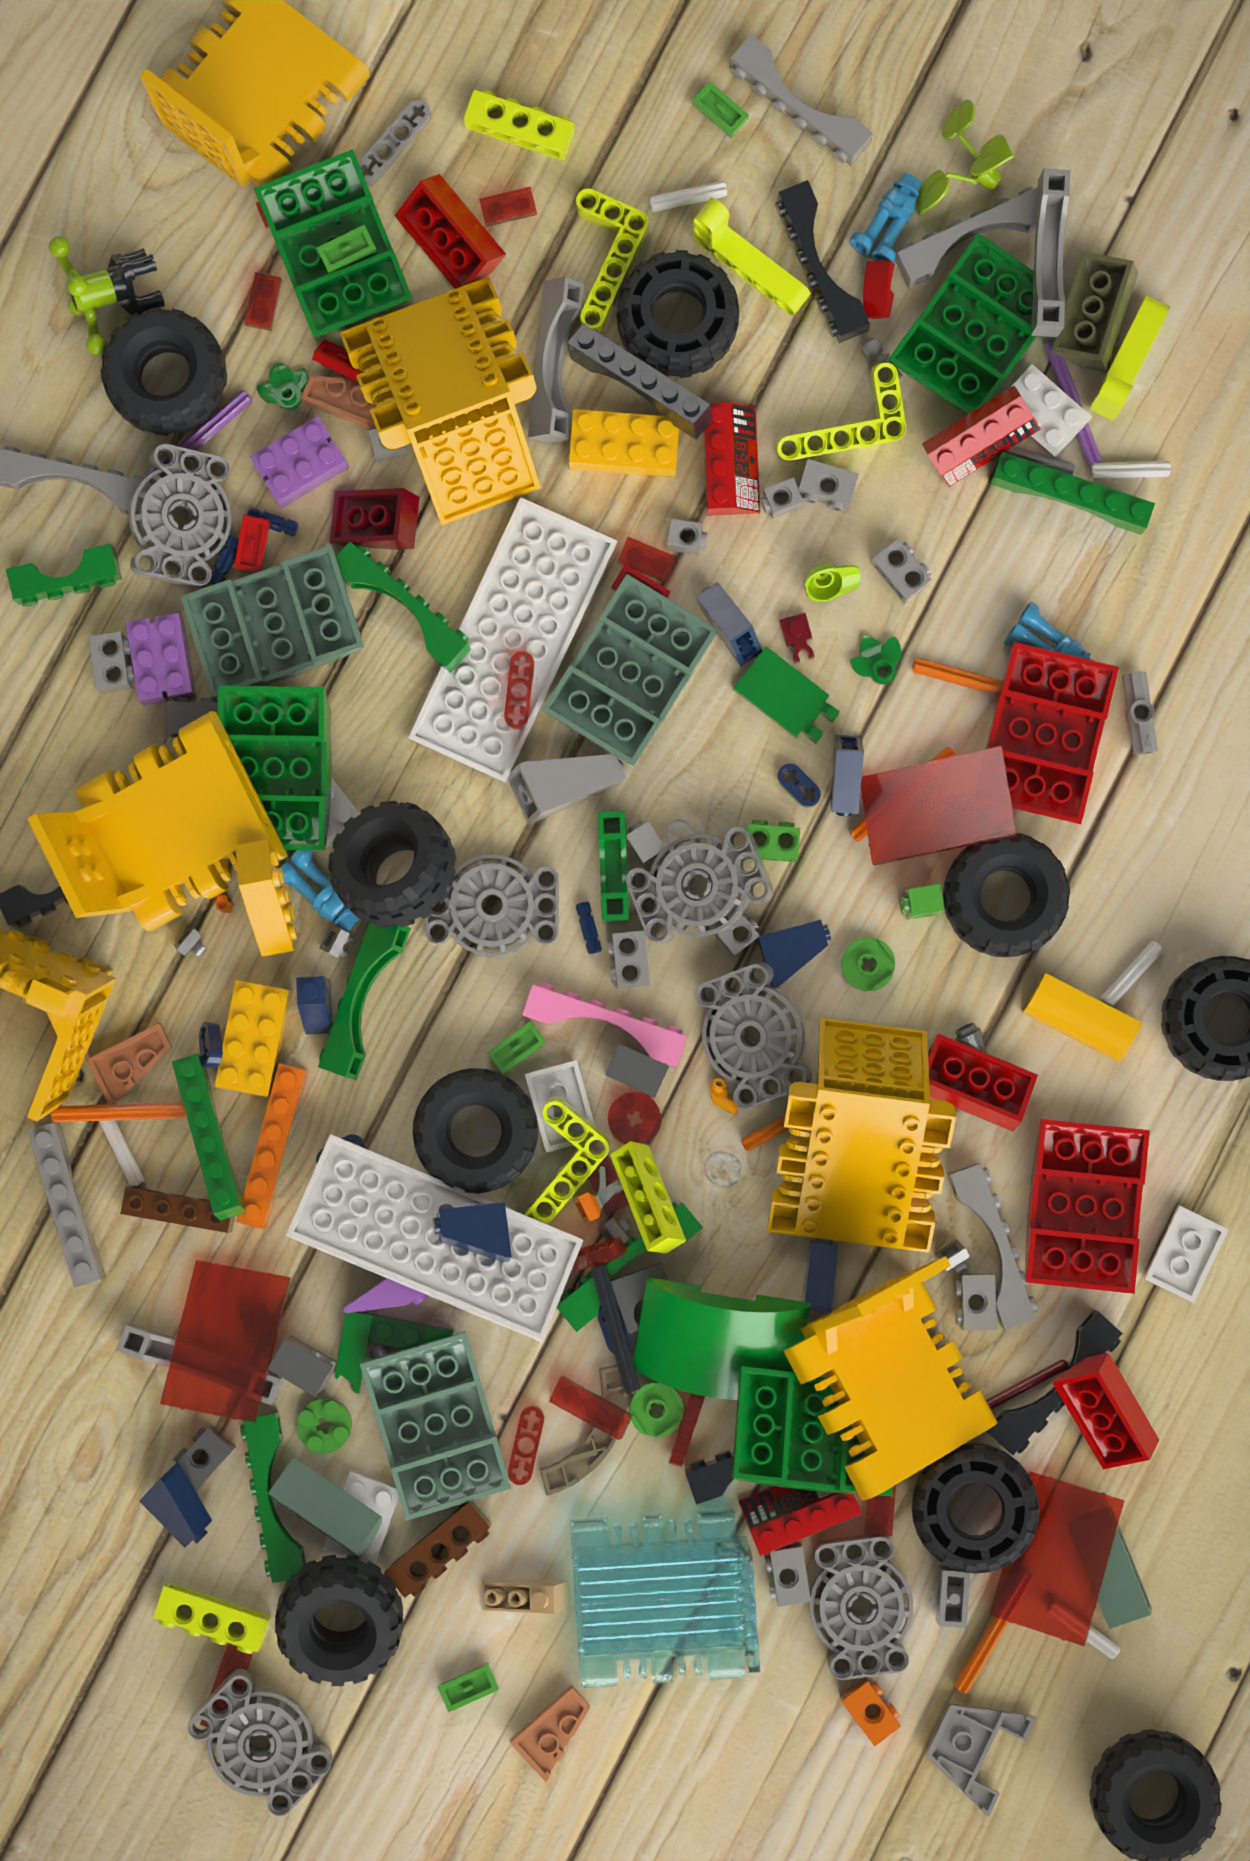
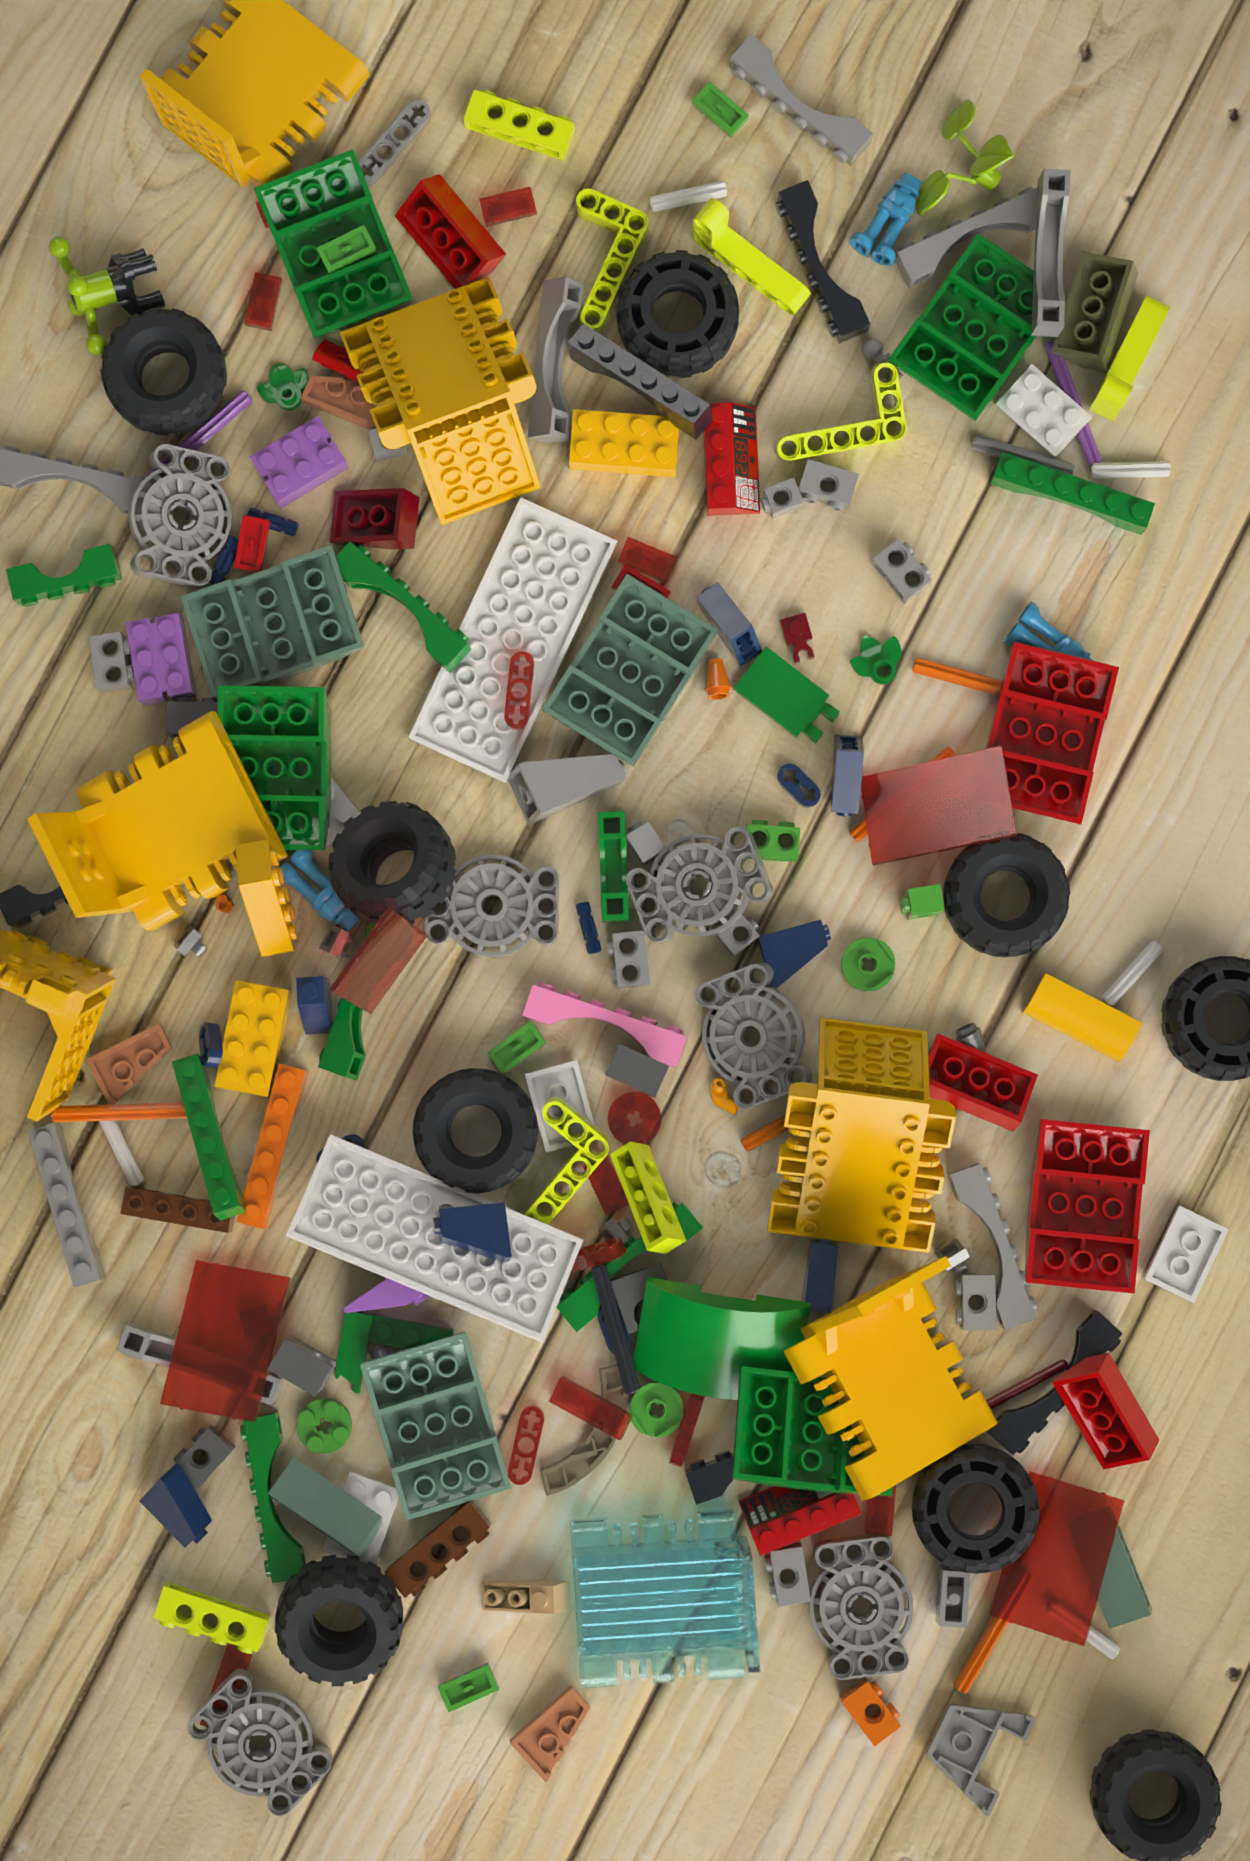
piece [573,1166,623,1223] -> none
light grey brick [667,518,707,555] -> none
lime cap [804,562,861,602] -> none
red slope [863,260,895,319] -> none
slope [922,385,1041,487] -> none
light grey piece [1122,671,1158,755] -> none
none -> clear red piece [329,907,426,1014]
none -> orange cone [705,658,731,700]

